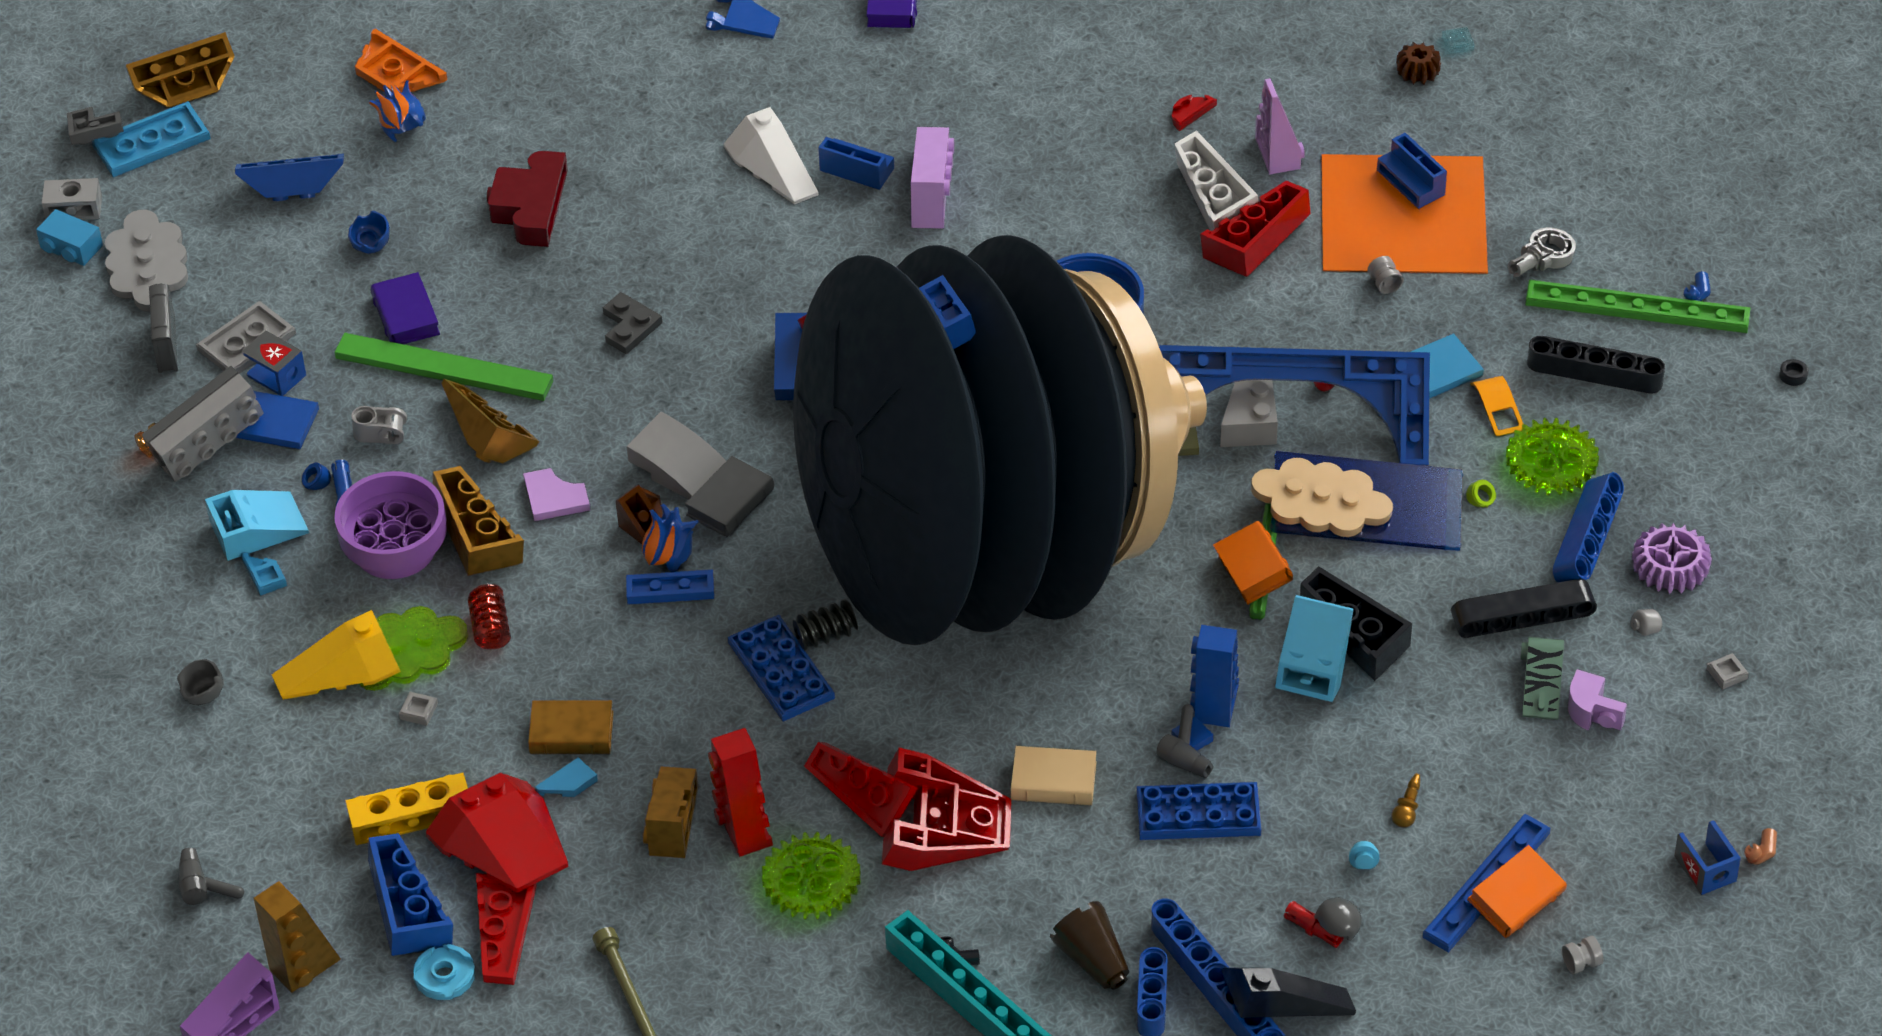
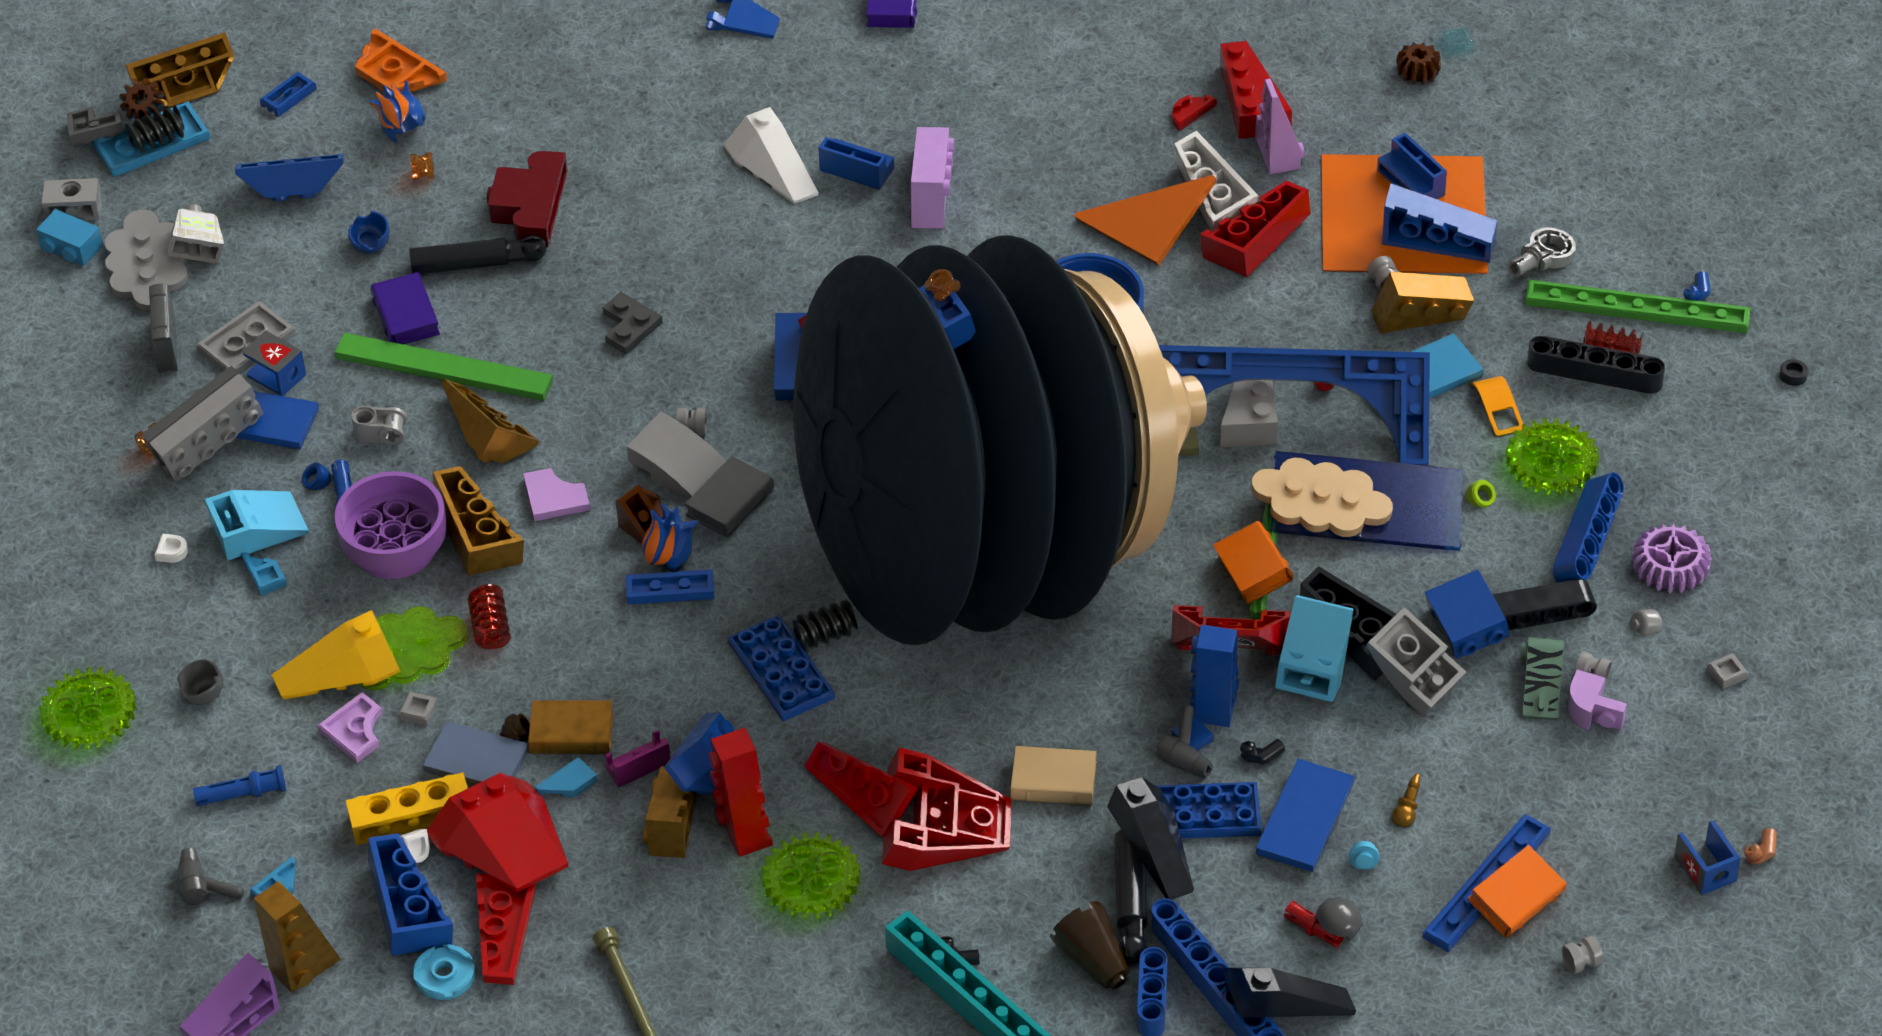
none -> clear neon green gear [39,667,137,750]
none -> reddish brown gear [119,78,165,122]
none -> pearl dark grey piece [124,105,184,153]
none -> white tile [155,534,188,563]
none -> light grey torso [167,204,224,264]
none -> blue pin [193,765,287,807]
none -> dark azure tile [250,857,296,898]
none -> blue tile [259,72,317,117]
none -> lavender tile [317,692,383,763]
none -> white tile [401,829,430,863]
none -> black piece [409,235,546,274]
none -> clear orange wheel [410,152,435,180]
none -> sand blue tile [423,721,529,786]
none -> dark brown plate [499,713,530,742]
none -> magenta hinge [604,730,671,788]
none -> blue wedge [664,712,735,795]
none -> light grey wheel [676,407,707,436]
none -> clear orange plate [925,269,961,301]
none -> orange tile [1074,175,1217,265]
none -> black wedge [1107,777,1194,899]
none -> black piece [1114,830,1148,964]
none -> red wedge [1171,605,1291,655]
none -> red wedge [1220,41,1292,139]
none -> black arm [1240,739,1285,764]
none -> blue tile [1256,758,1355,872]
none -> light grey slope [1367,607,1466,717]
none -> pearl gold wedge [1371,272,1474,334]
none -> blue wedge [1382,183,1497,263]
none -> blue panel [1425,569,1510,659]
none -> light grey wheel [1574,651,1612,686]
none -> clear red piece [1583,320,1644,354]

